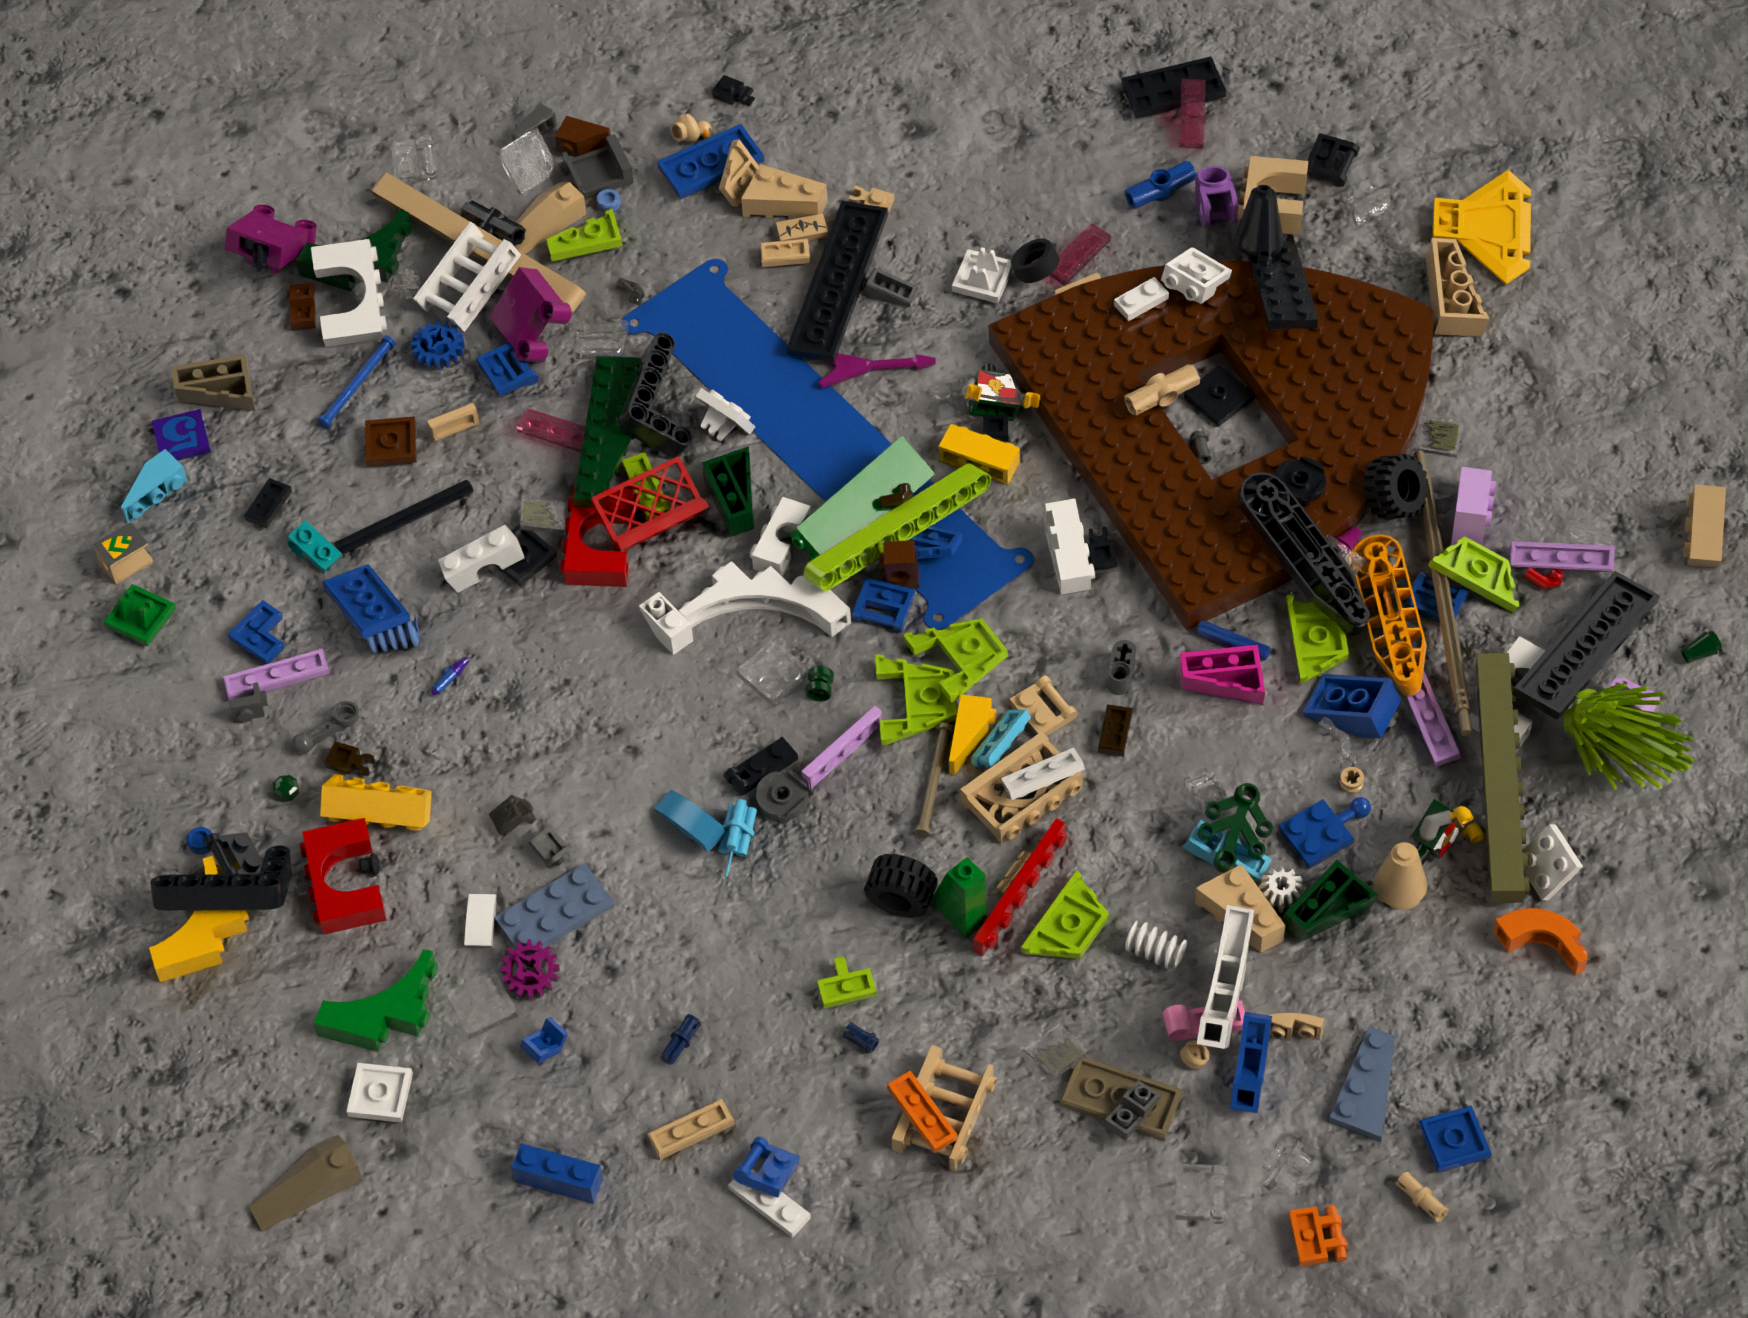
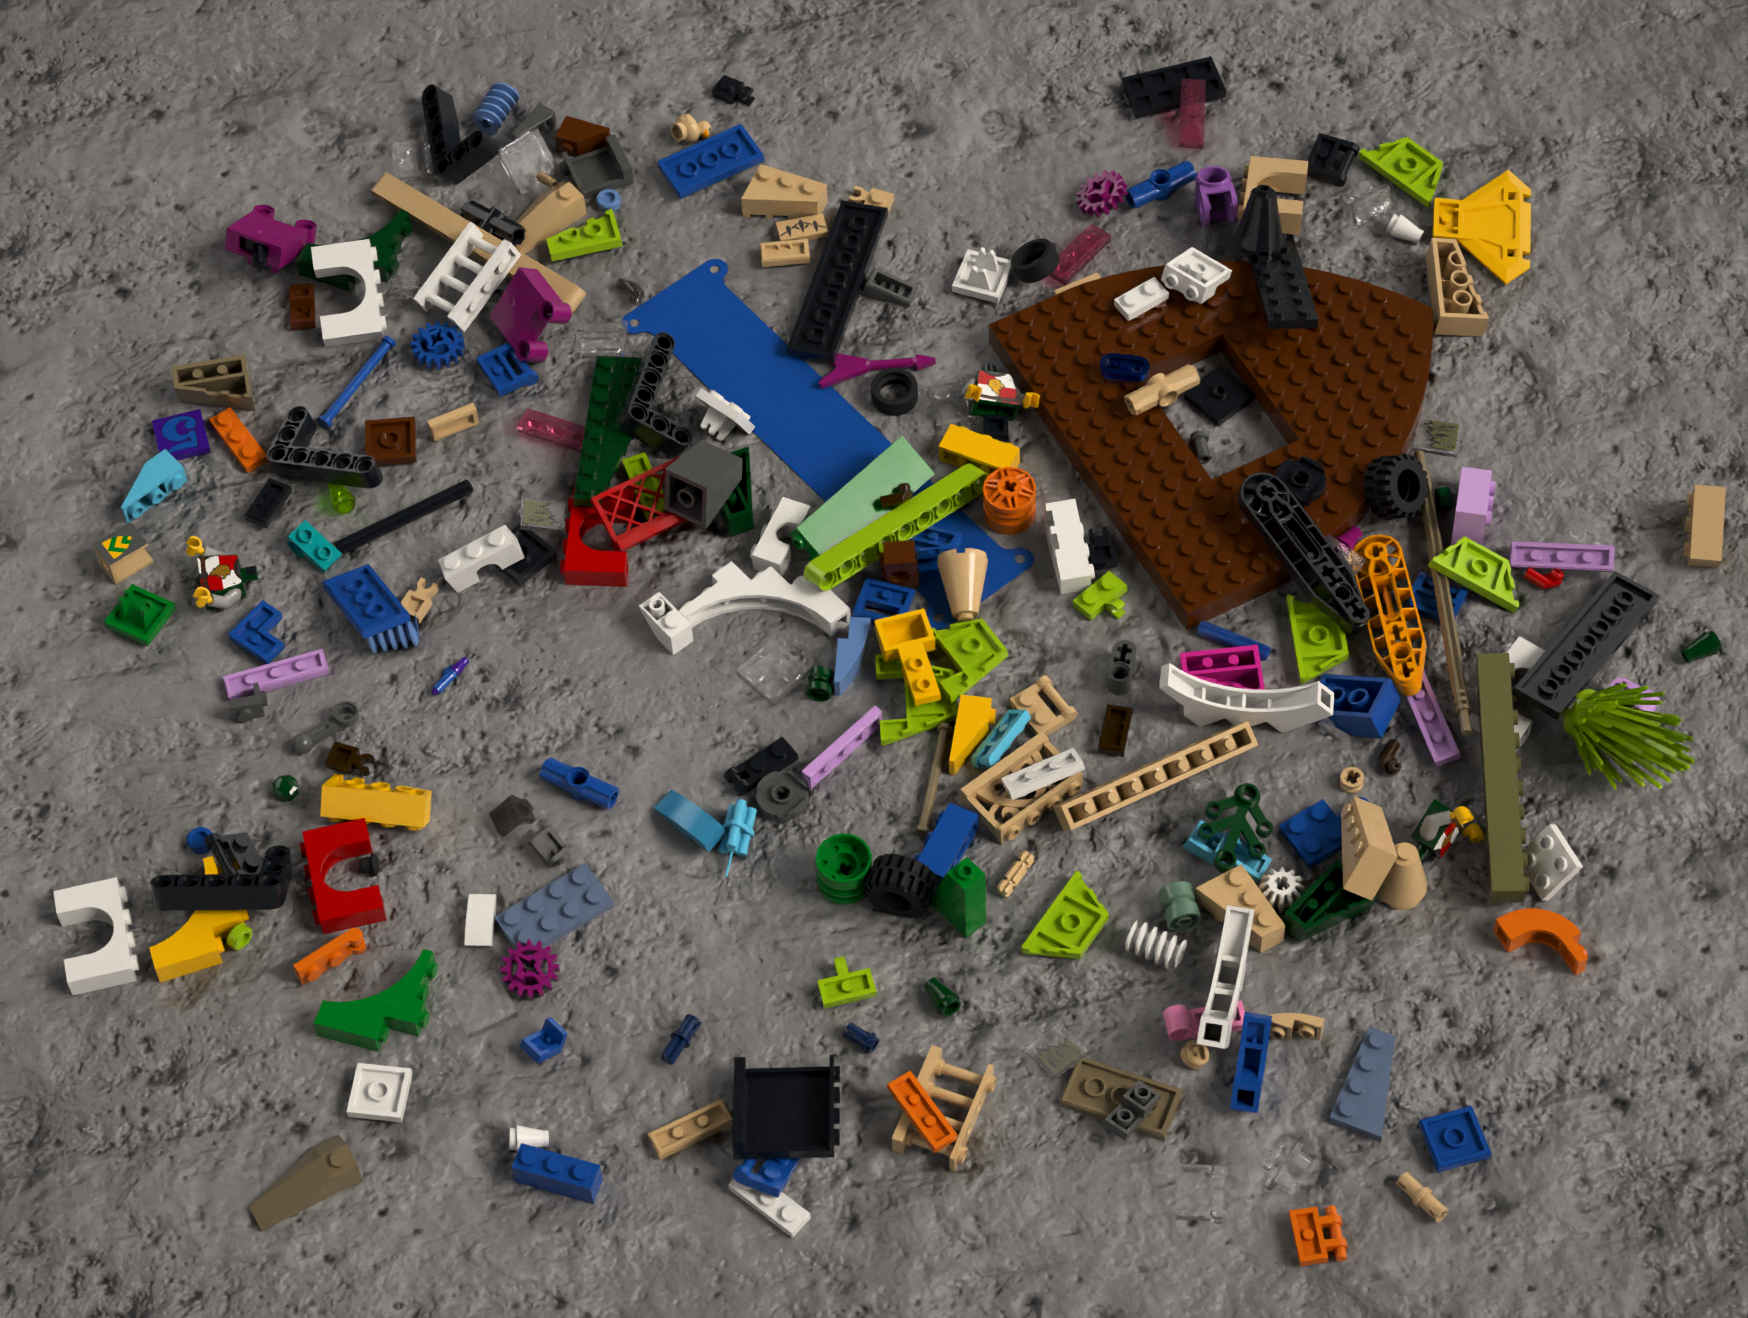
tan wing [719,139,759,207] -> none
red plate [973,818,1067,957] -> none
none -> white arch [53,877,140,995]
none -> torso [186,536,259,610]
none -> orange plate [209,407,269,474]
none -> lime tile [227,923,252,951]
none -> black beam [267,406,383,489]
none -> orange plate [293,928,366,985]
none -> clear neon green cone [328,483,356,514]
none -> tan plate [400,577,439,624]
none -> black beam [421,84,500,185]
none -> medium blue piece [472,82,519,135]
none -> white cone [509,1125,549,1153]
none -> tan piece [533,172,562,190]
none -> blue piece [539,757,619,810]
none -> dark grey slope [664,440,743,529]
none -> black panel [732,1055,840,1160]
none -> green wheel [815,833,872,905]
none -> medium blue slope [834,617,872,696]
none -> black tyre [871,368,918,416]
none -> yellow plate [874,608,941,706]
none -> blue brick [914,803,979,888]
none -> dark green cone [924,977,961,1017]
none -> tan cone [937,548,988,622]
none -> orange wheel [983,467,1036,535]
none -> tan brick [1053,721,1258,831]
none -> lime plate [1073,571,1128,621]
none -> magenta gear [1076,170,1128,218]
none -> clear blue plate [1100,353,1150,382]
none -> sand green wheel [1158,881,1202,932]
none -> white arch [1159,663,1334,733]
none -> tan wedge [1341,796,1398,901]
none -> lime wing [1358,137,1444,208]
none -> dark brown arm [1378,739,1401,775]
none -> white cone [1386,214,1424,244]
none -> dark green tile [1434,485,1453,511]

